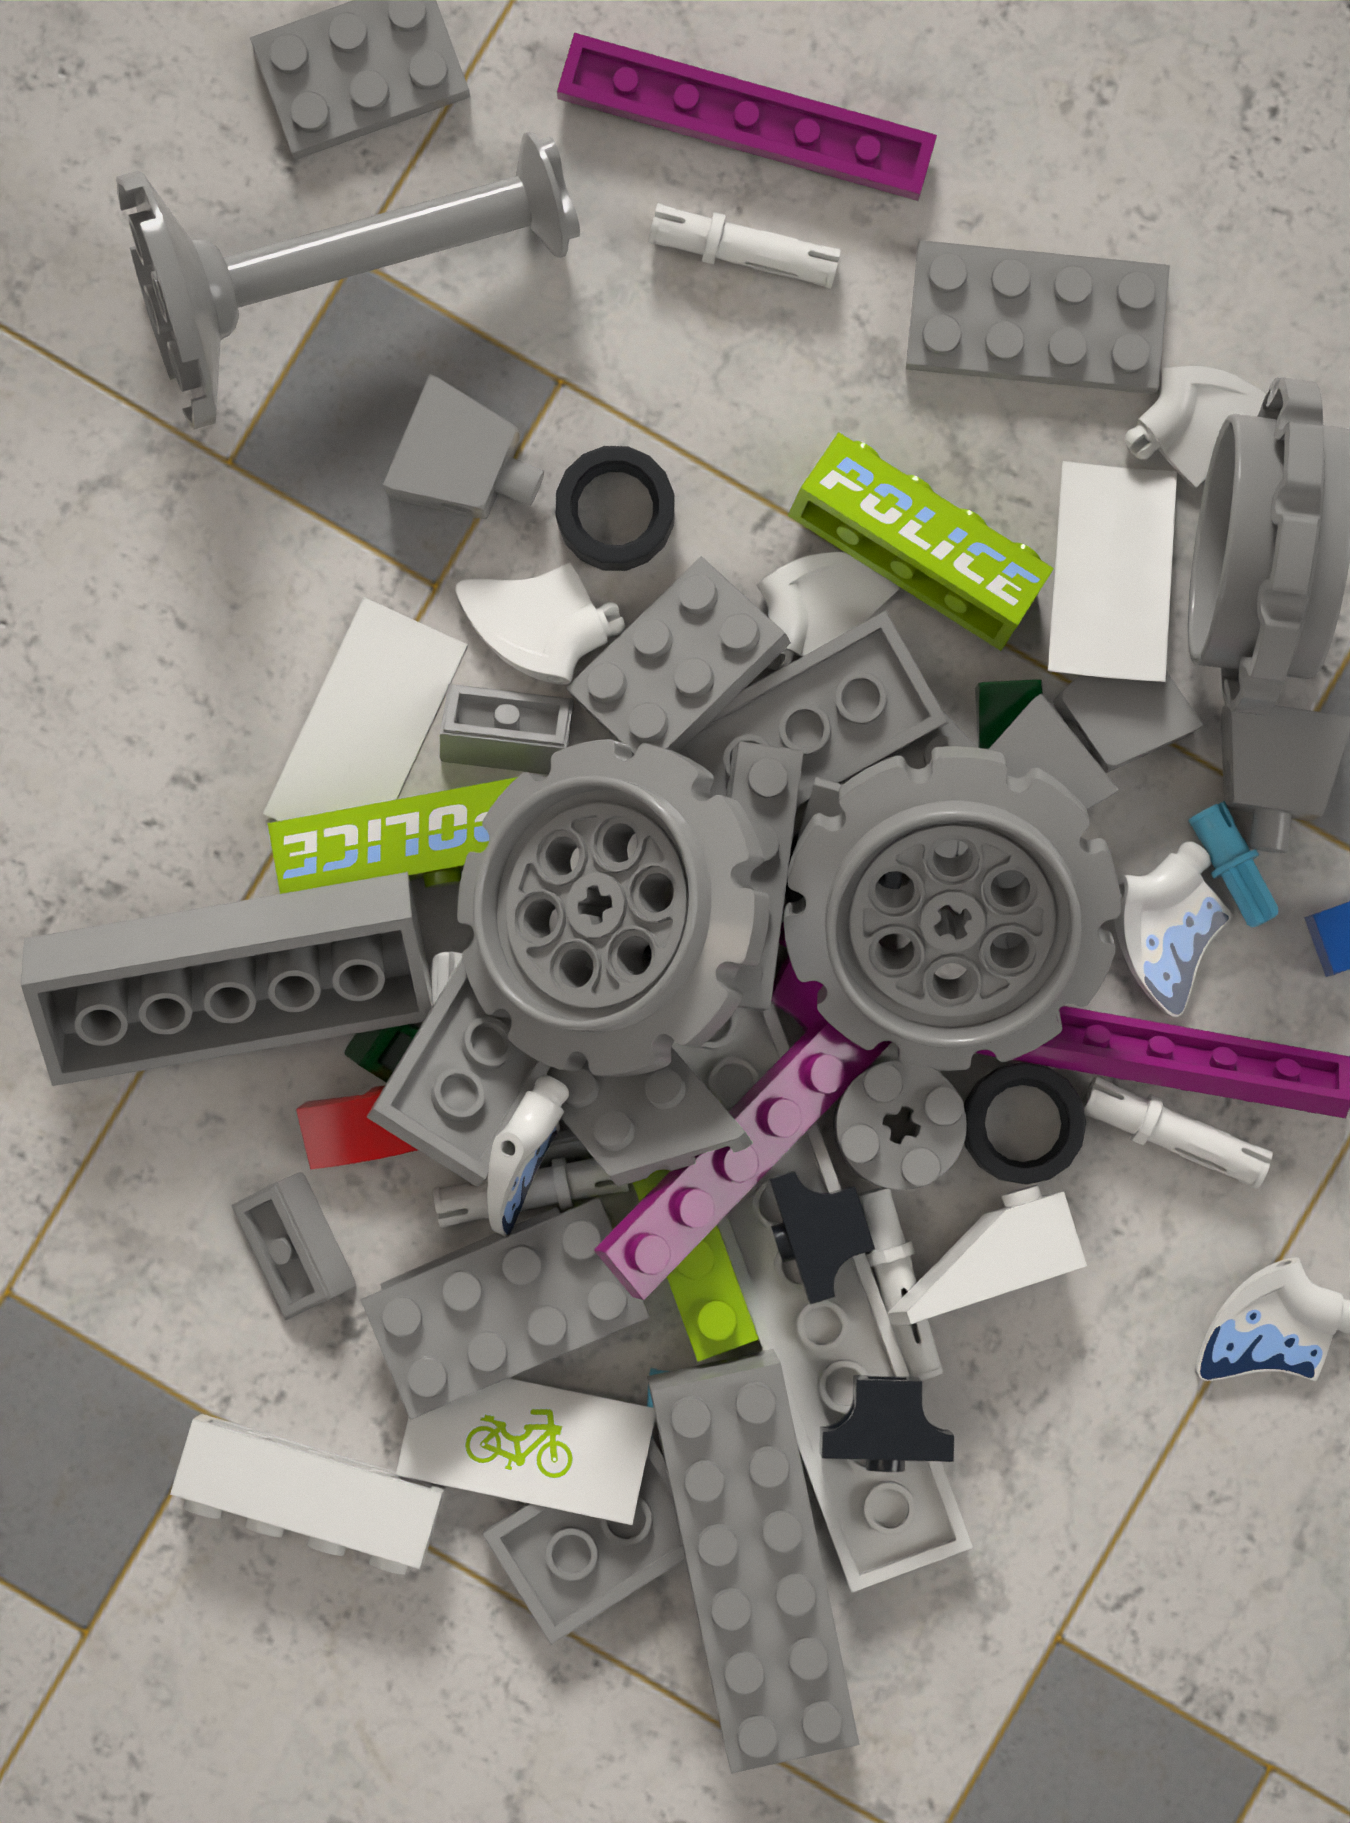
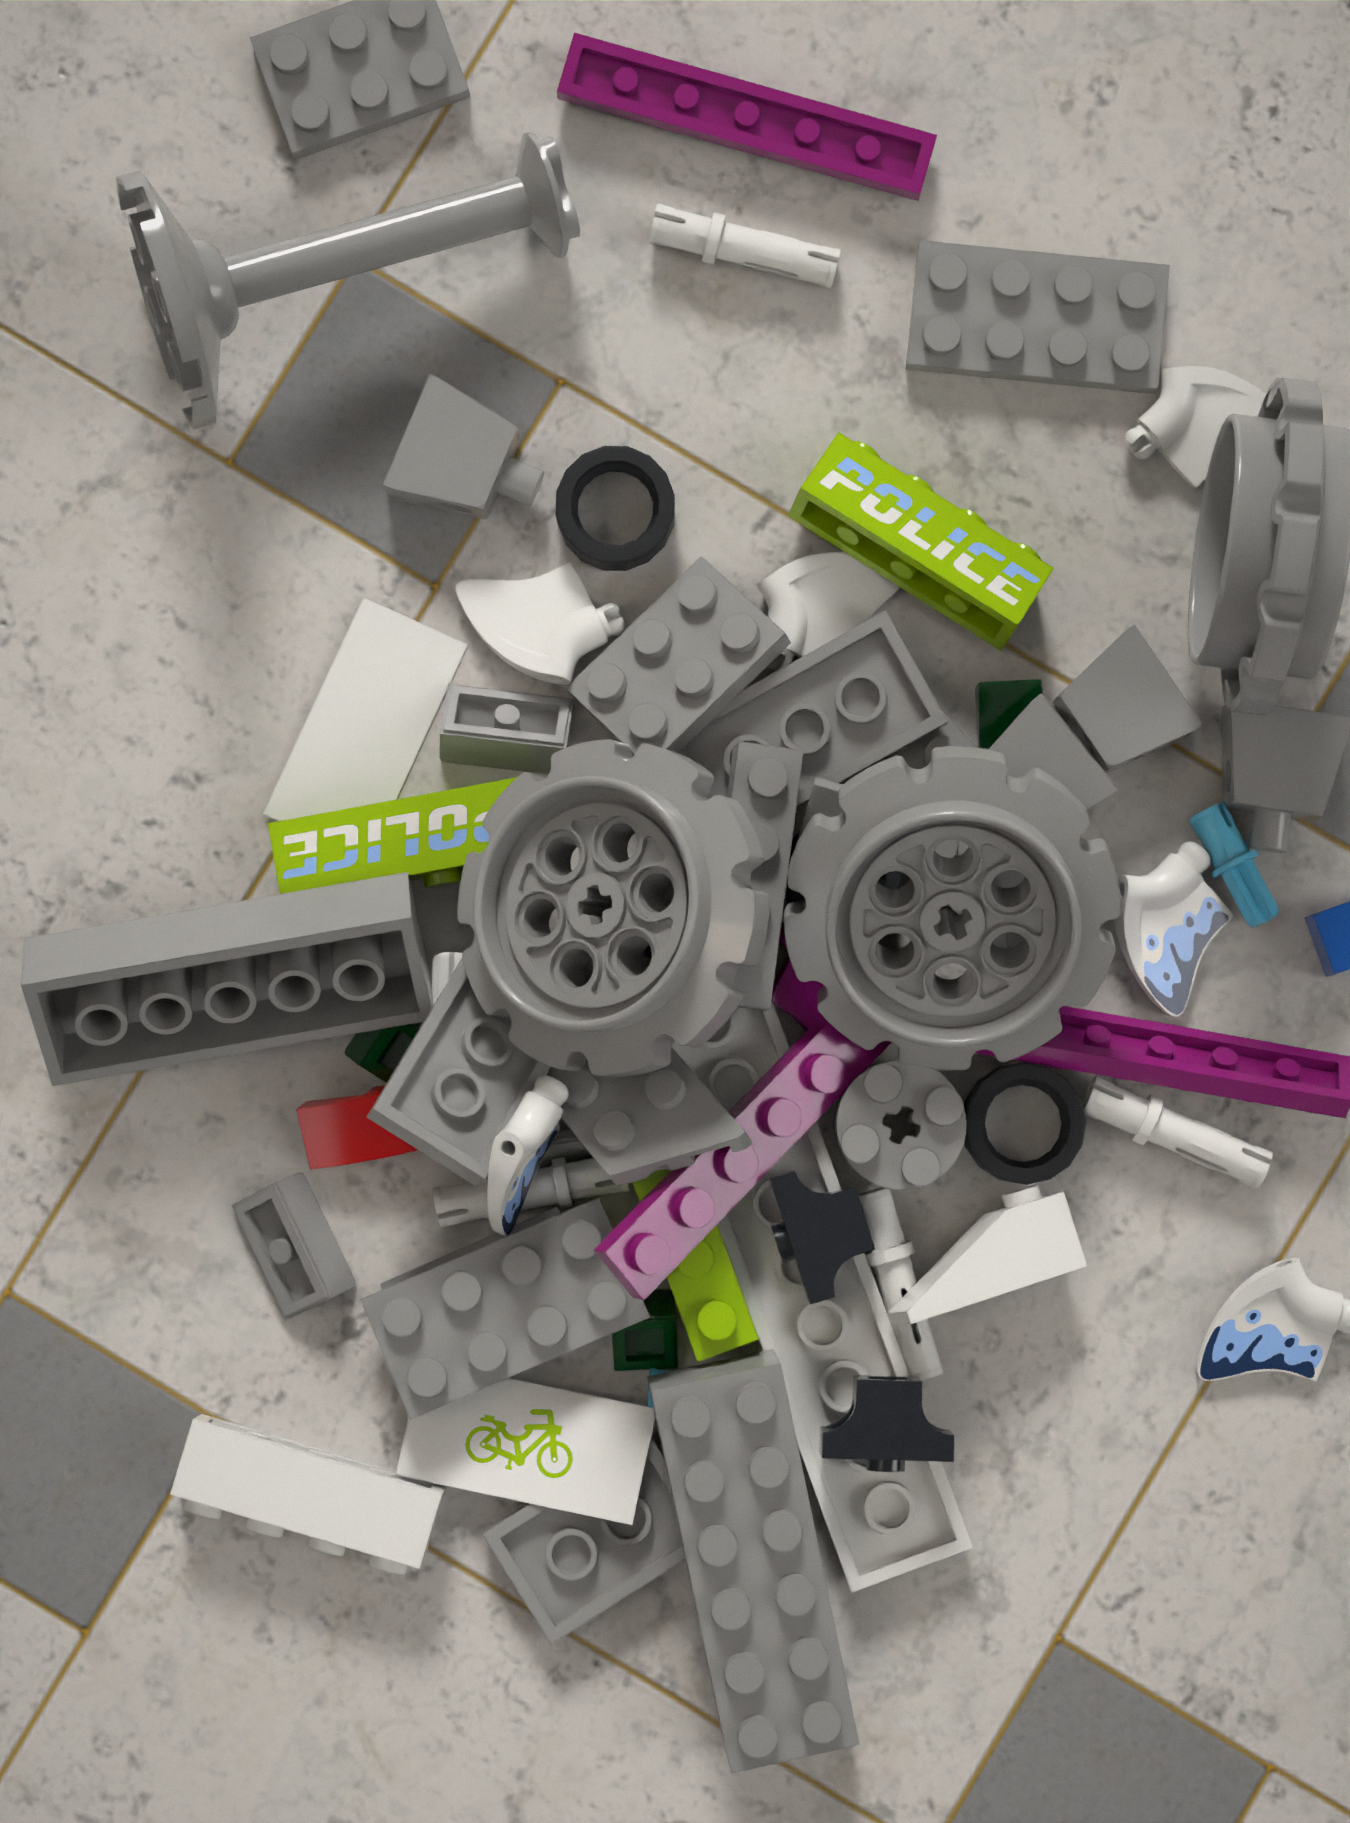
white sticker [1048,461,1177,682] -> none
none -> dark green slope [612,1289,678,1371]

